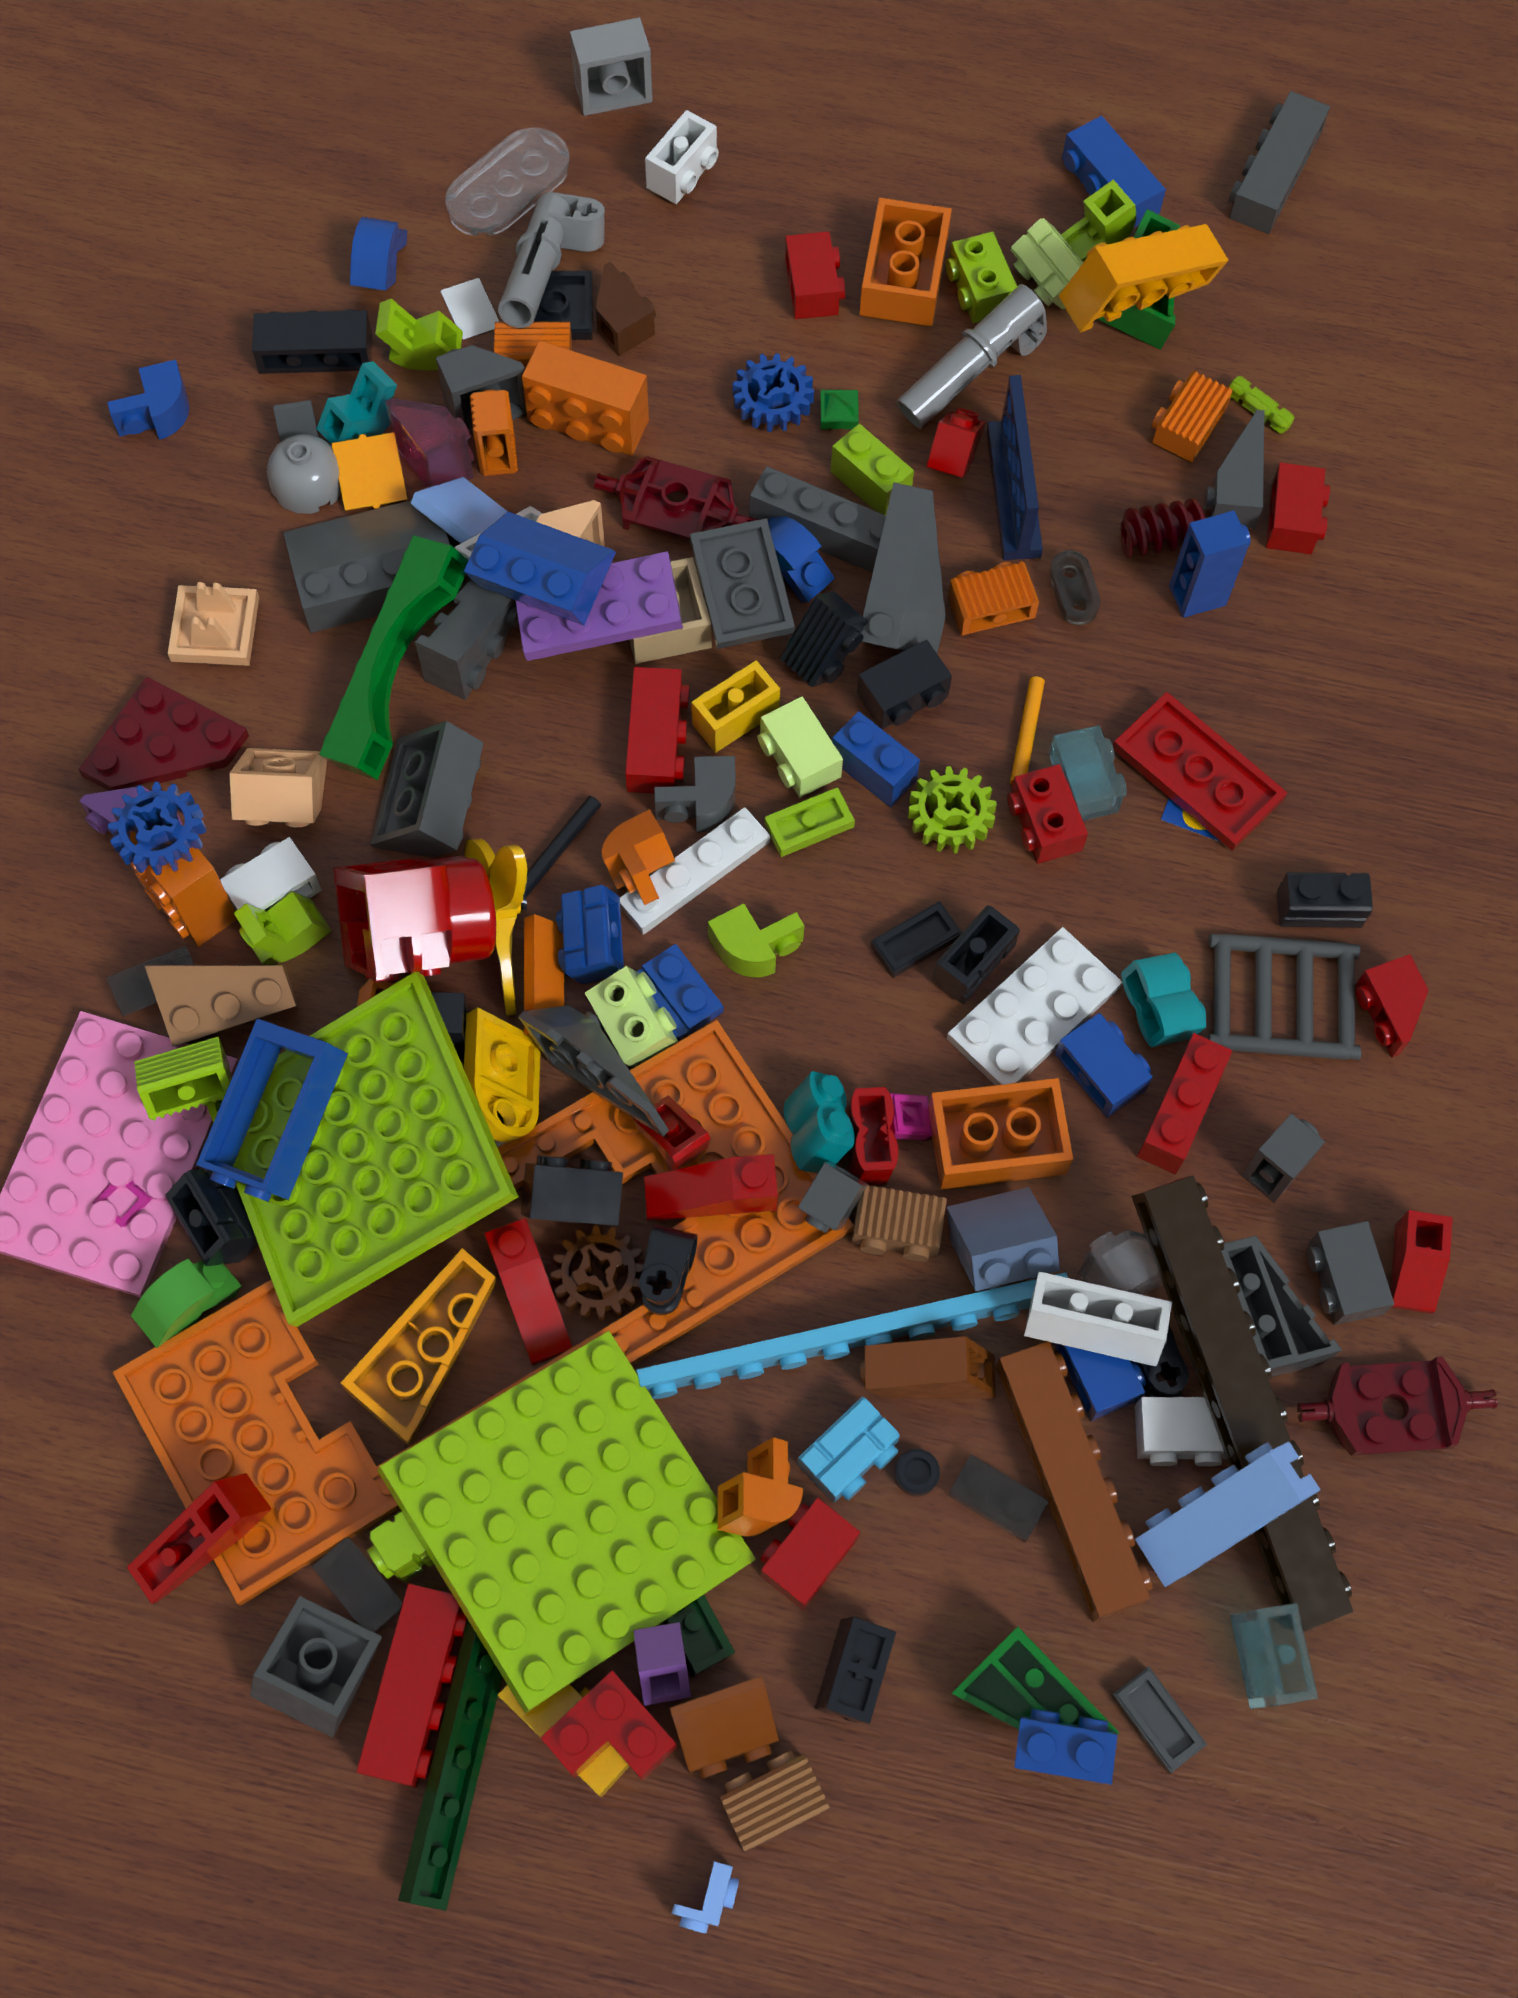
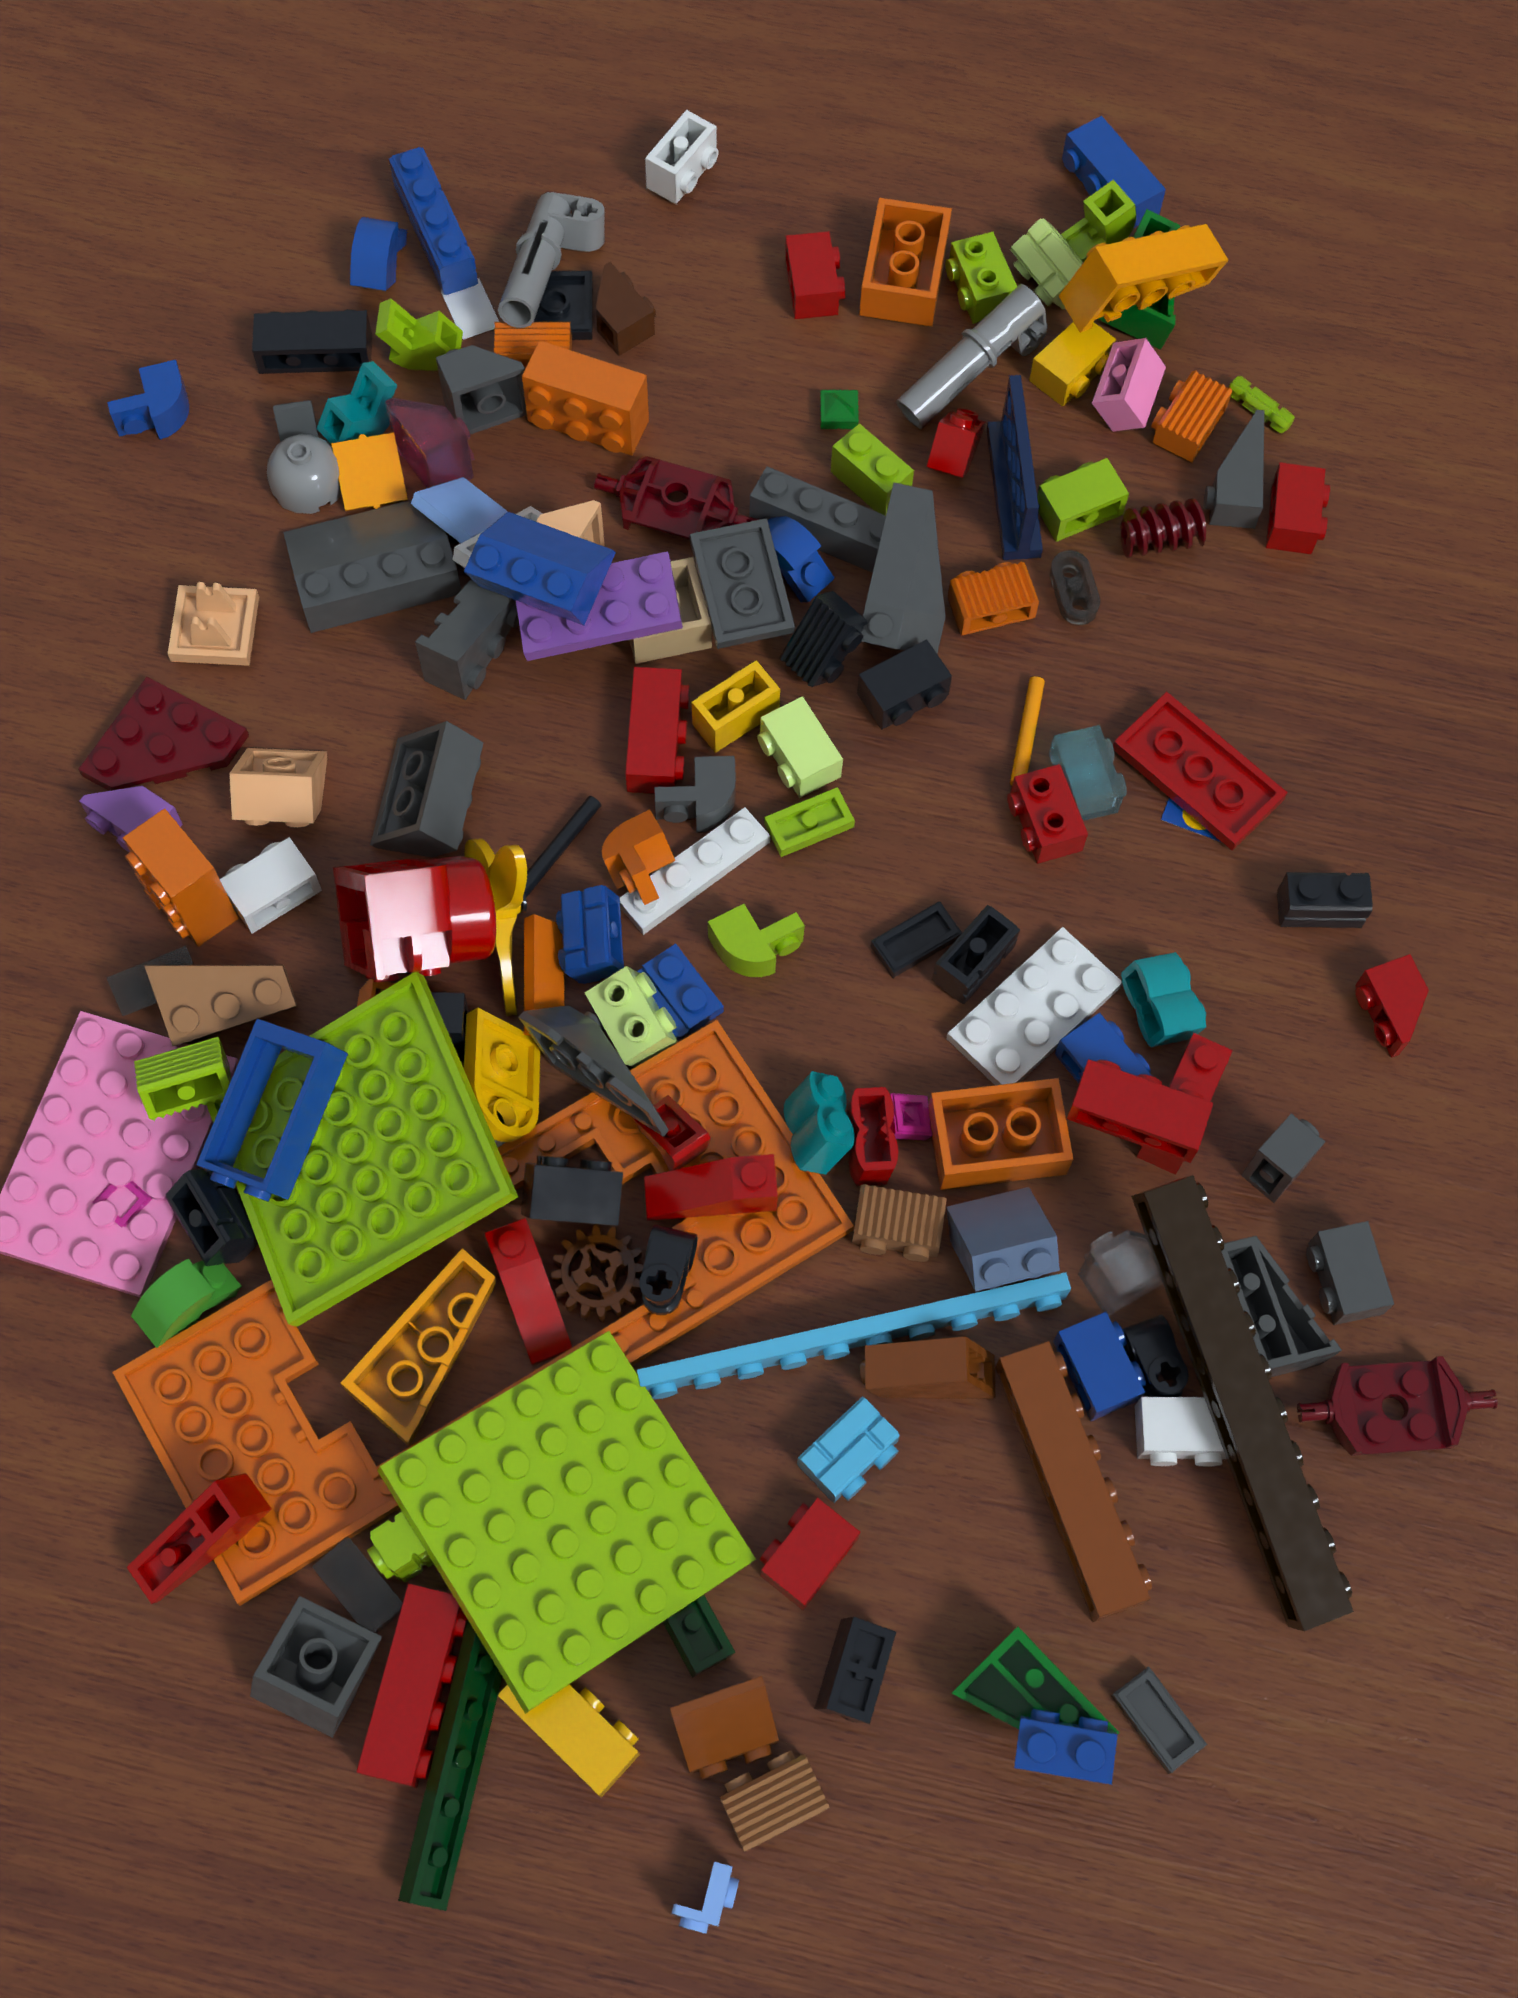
blue gear [108,782,206,875] -> none
lime brick [234,891,331,965] -> none
green arch [319,535,469,781] -> none
clear tile [445,127,570,236] -> none
orange brick [470,389,518,476] -> none
red brick [540,1670,677,1781] -> none
light grey brick [570,17,653,116] -> none
medium lavender slope [633,1622,691,1706] -> none
orange brick [717,1437,803,1536] -> none
blue gear [733,353,814,432] -> none
dark grey brick [798,1162,868,1233] -> none
blue brick [832,711,920,808] -> none
black tile [894,1449,940,1497] -> none
lime gear [908,766,997,853] -> none
clear smoke plate [947,1454,1049,1542] -> none
white brick [1024,1271,1172,1366] -> none
light blue brick [1135,1441,1321,1587] -> none
blue brick [1169,510,1251,618] -> none
dark grey bar [1208,933,1362,1060] -> none
dark grey brick [1228,91,1331,234] -> none
clear light blue brick [1230,1603,1318,1709] -> none
red slope [1390,1210,1453,1314] -> none
none -> blue brick [389,147,478,295]
none -> yellow brick [1029,322,1117,407]
none -> lime brick [1037,458,1129,542]
none -> red brick [1067,1059,1214,1163]
none -> bright pink brick [1092,338,1166,432]

